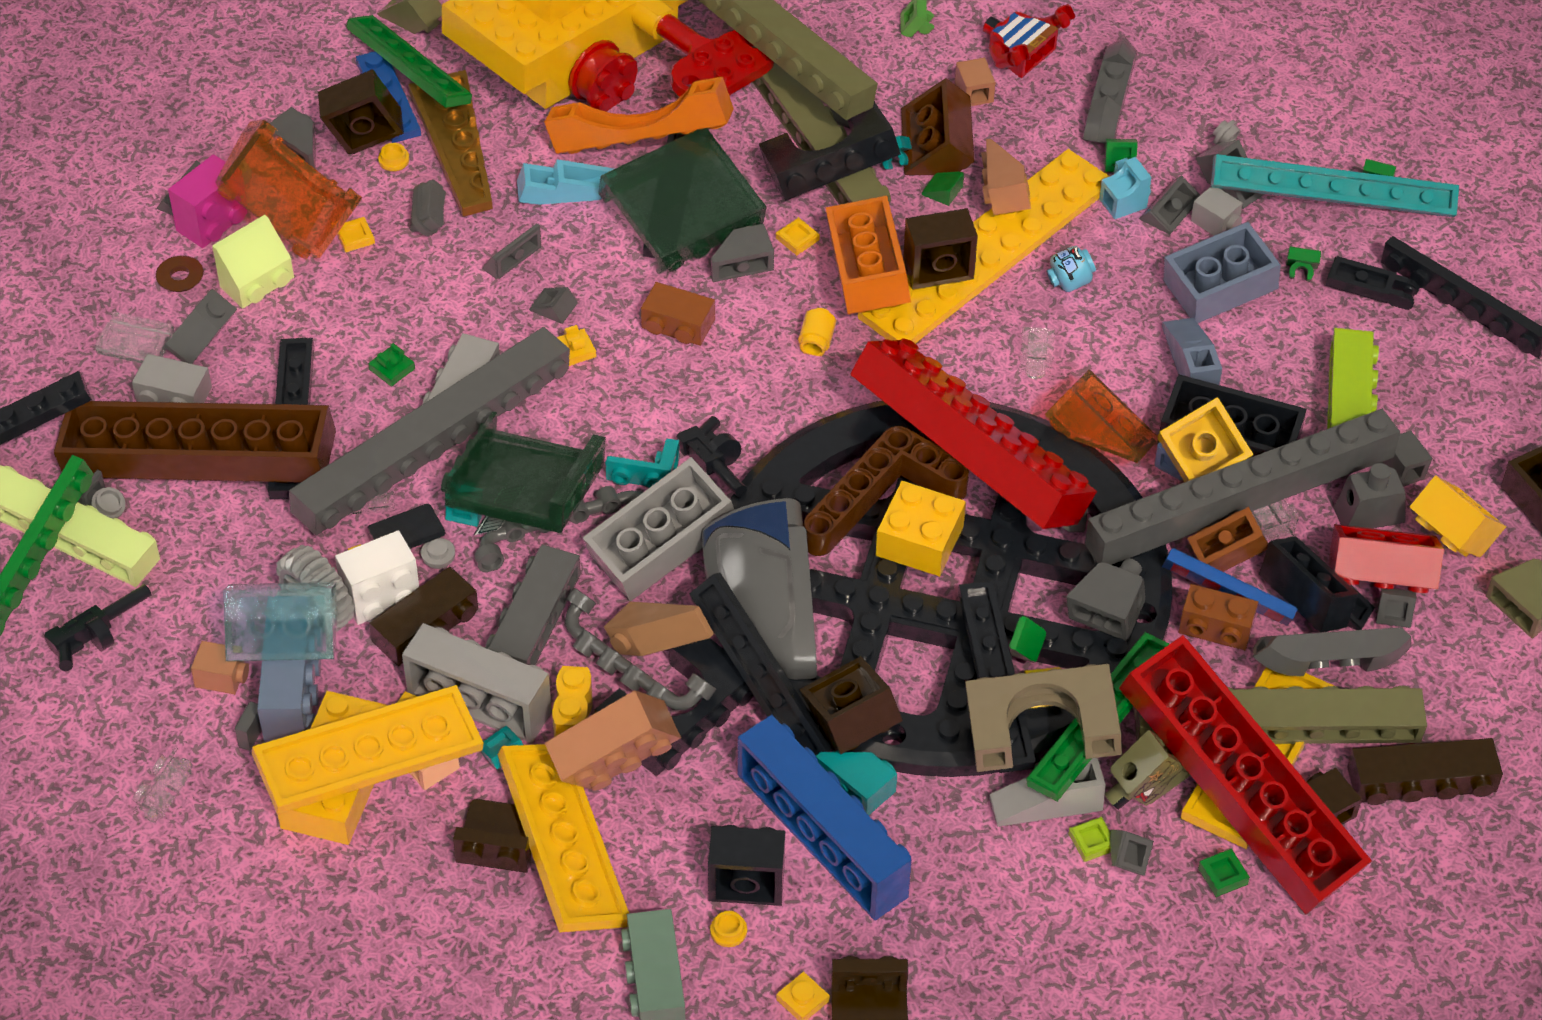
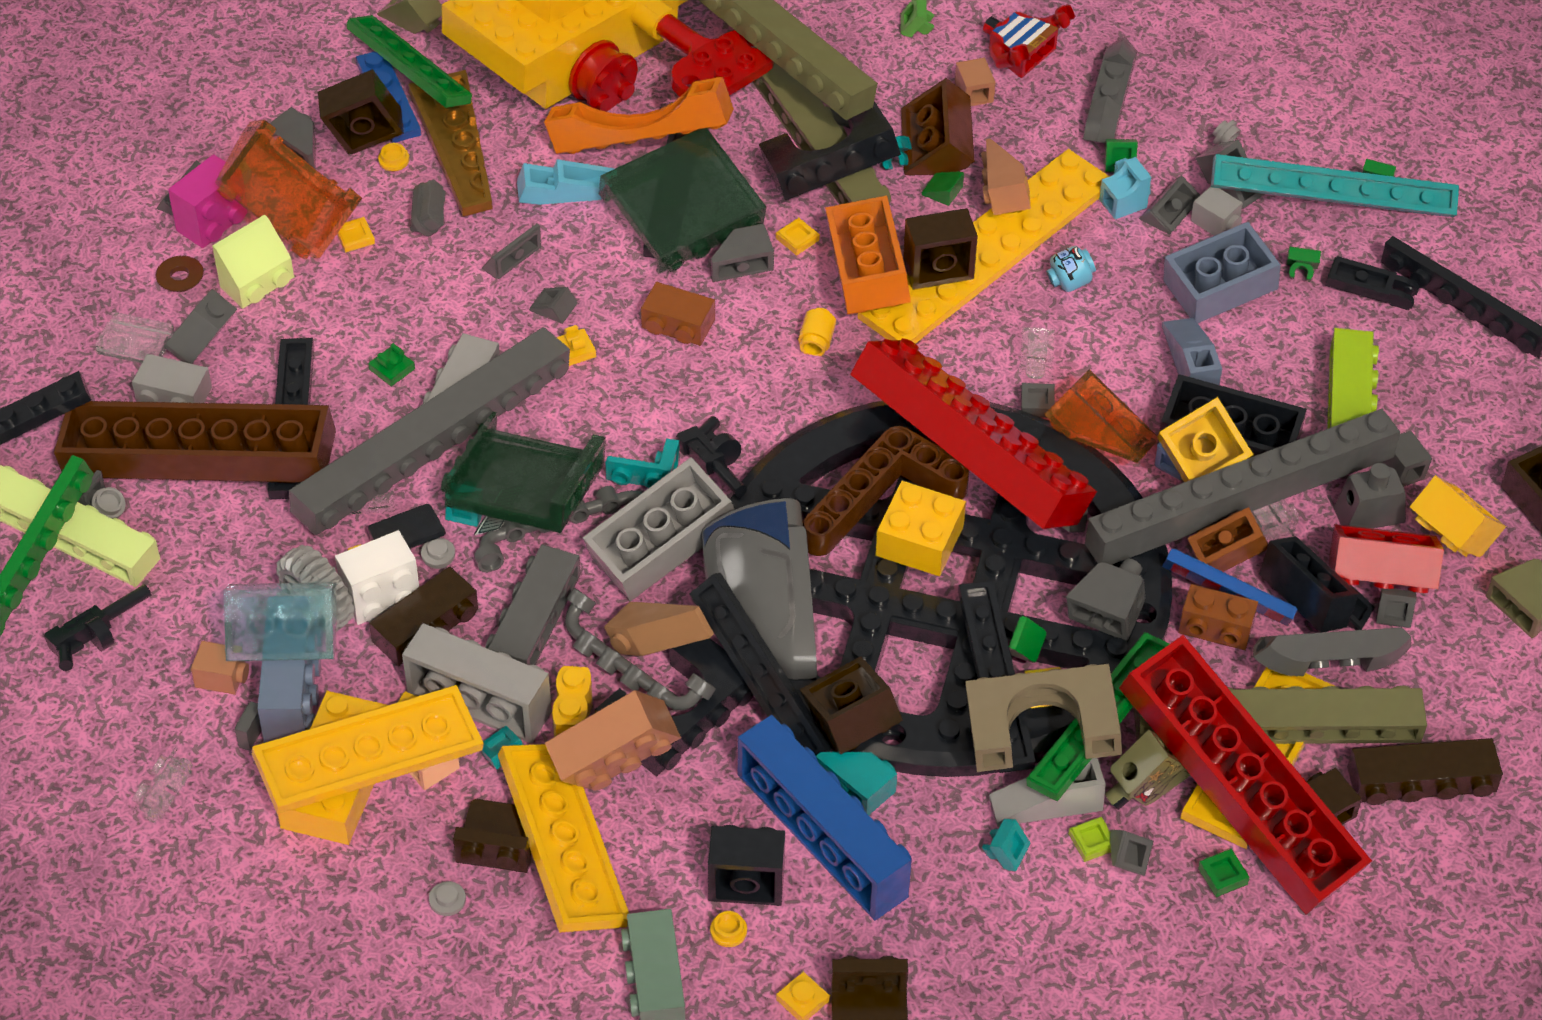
none -> light grey plate [429,881,466,916]
none -> teal tile [982,819,1031,871]
none -> dark grey plate [1021,383,1055,418]

